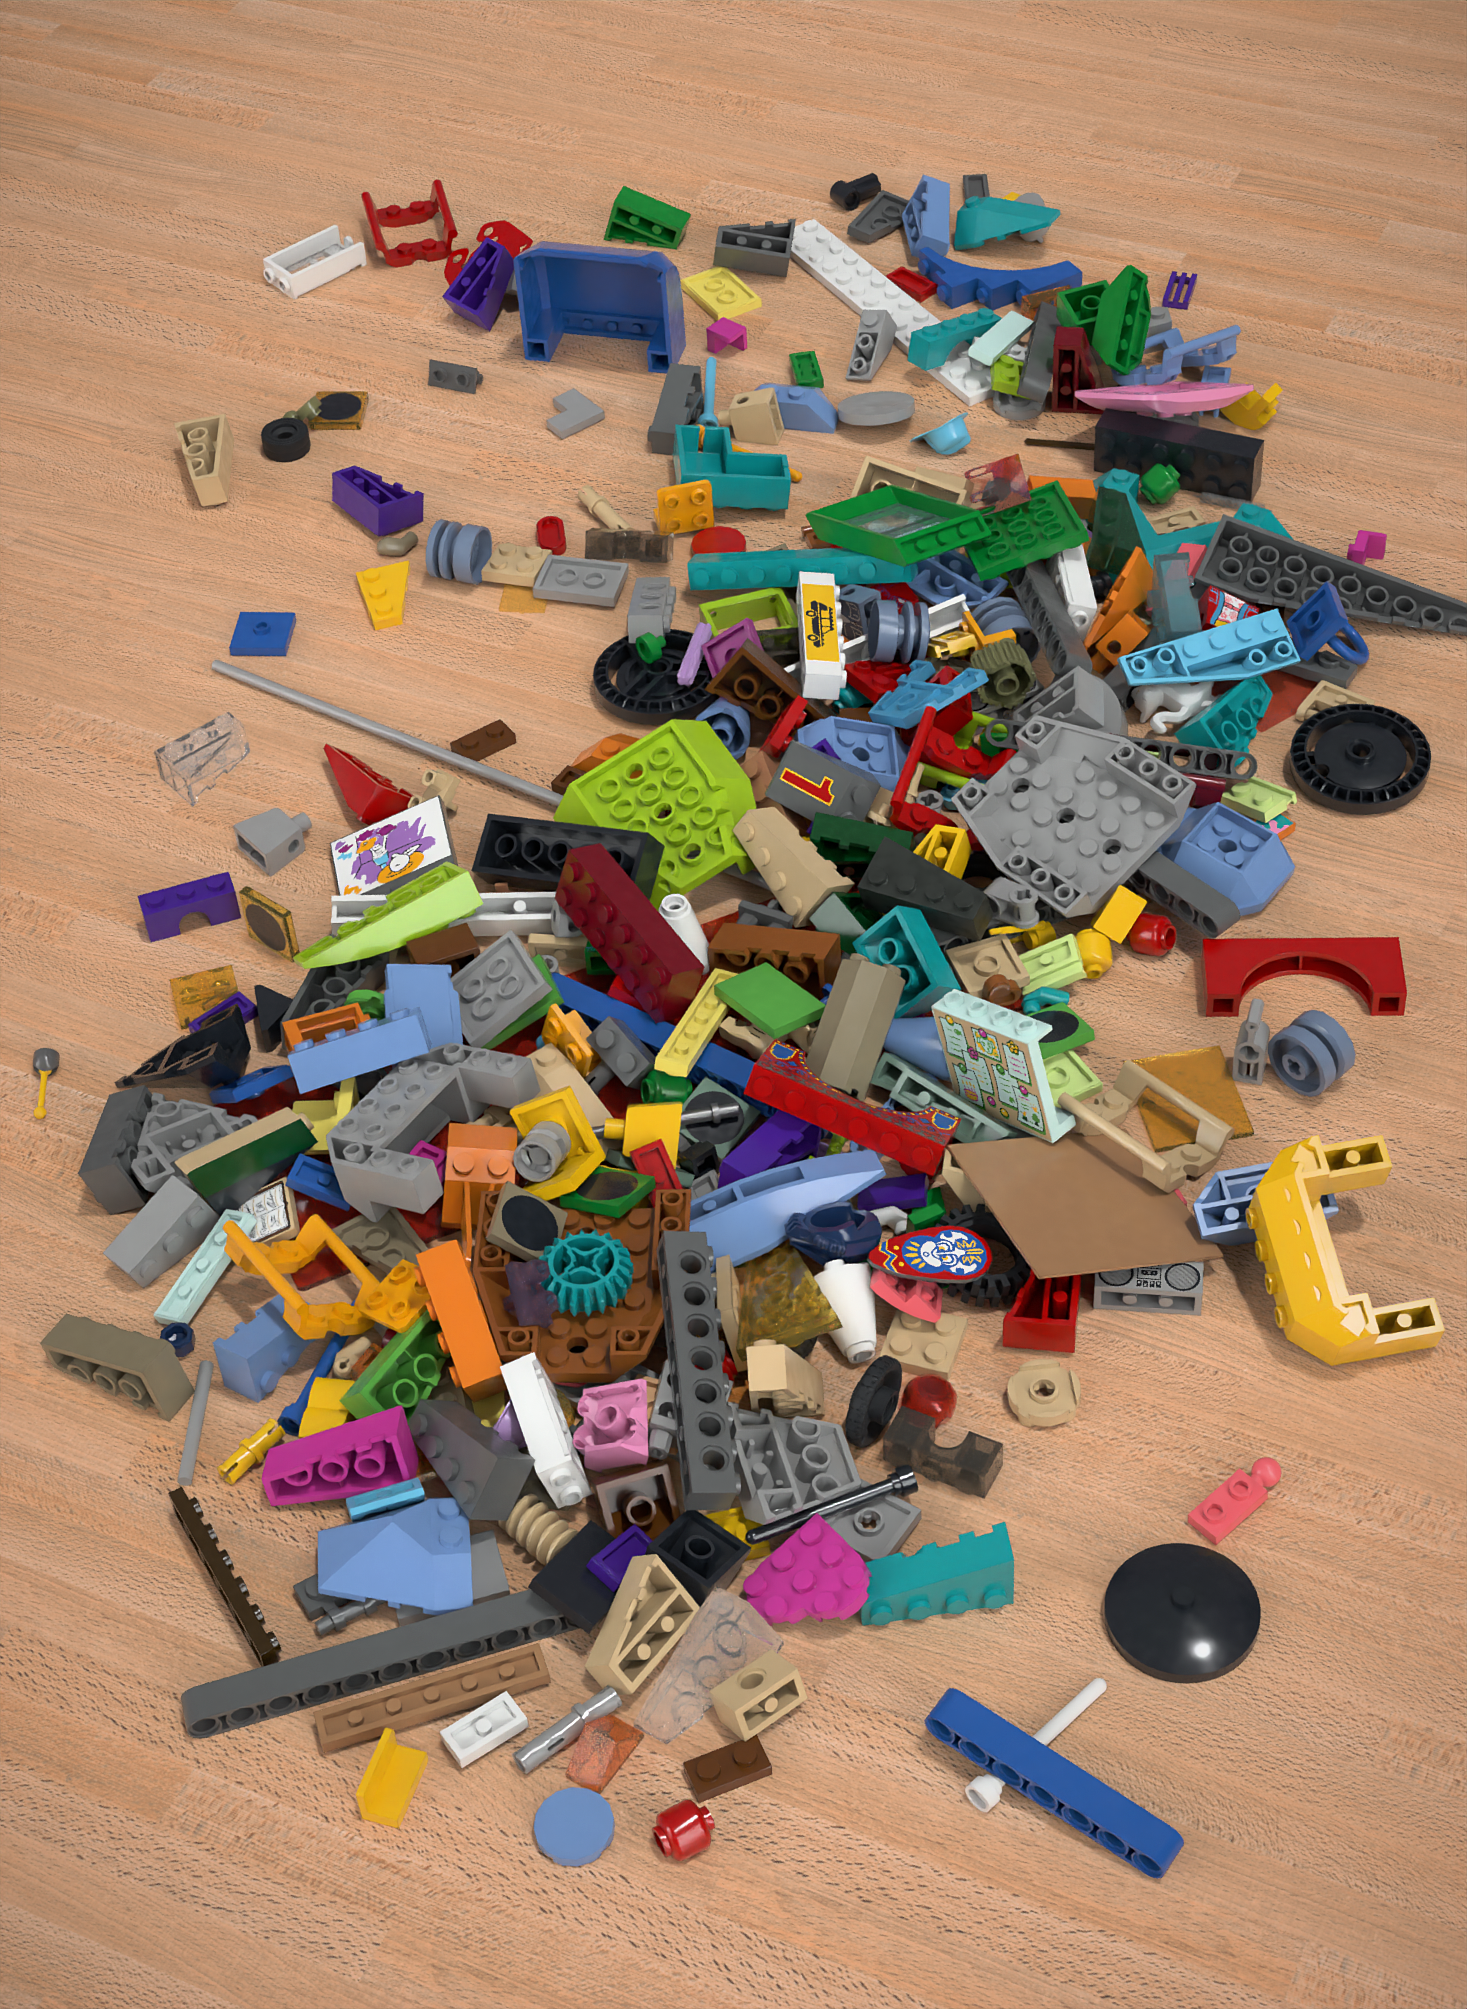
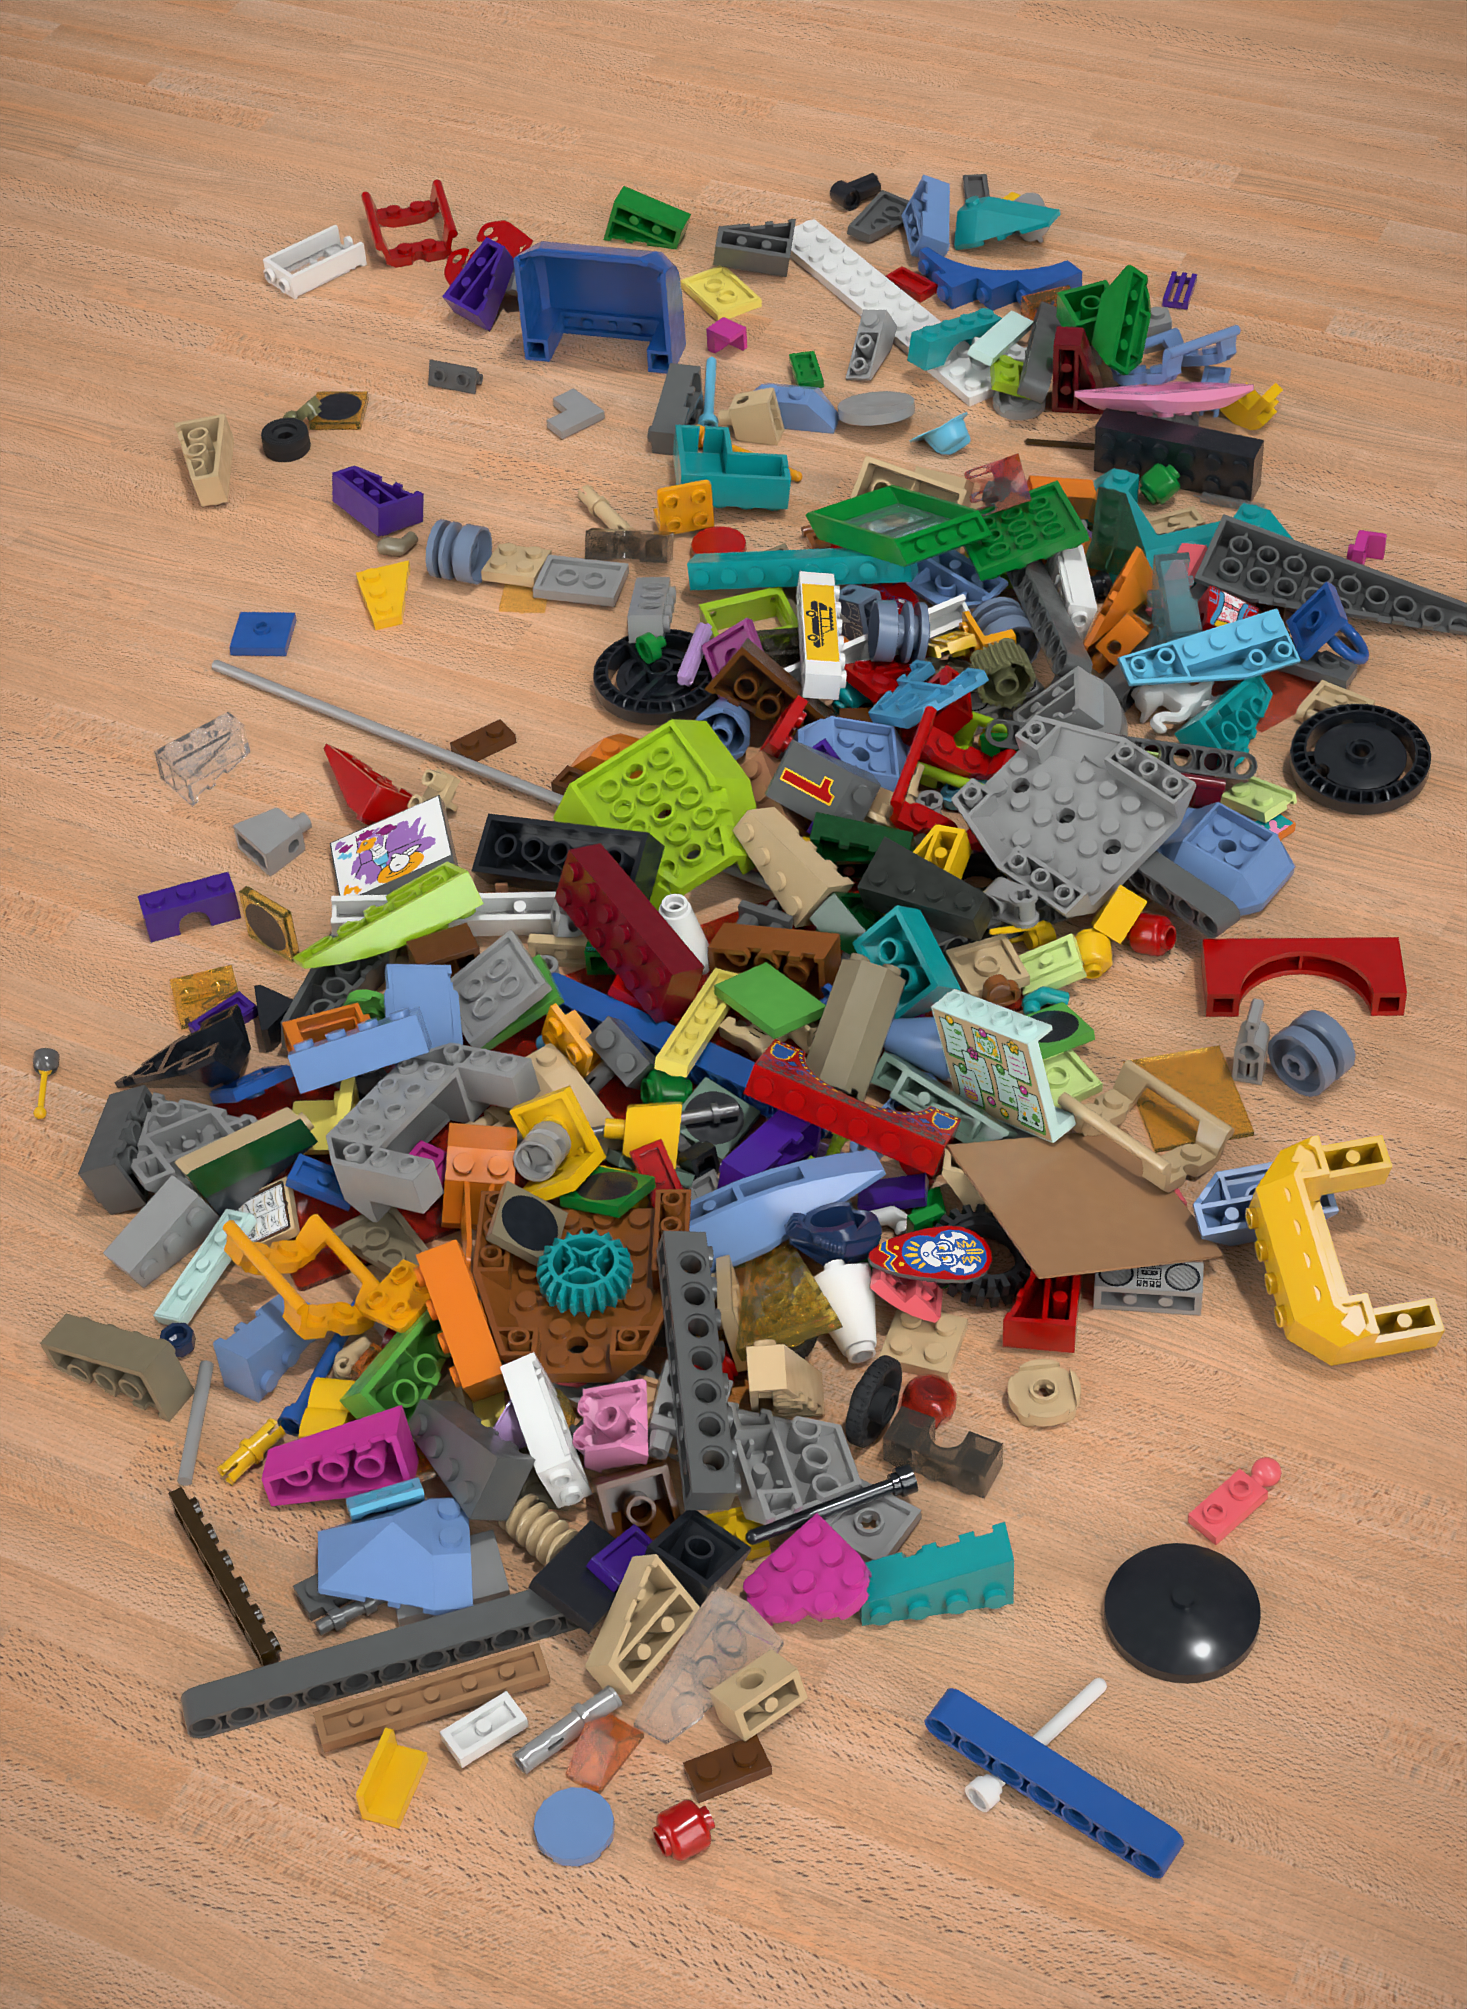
clear purple hips [502,1259,559,1328] -> none
red tile [536,516,567,556] -> none

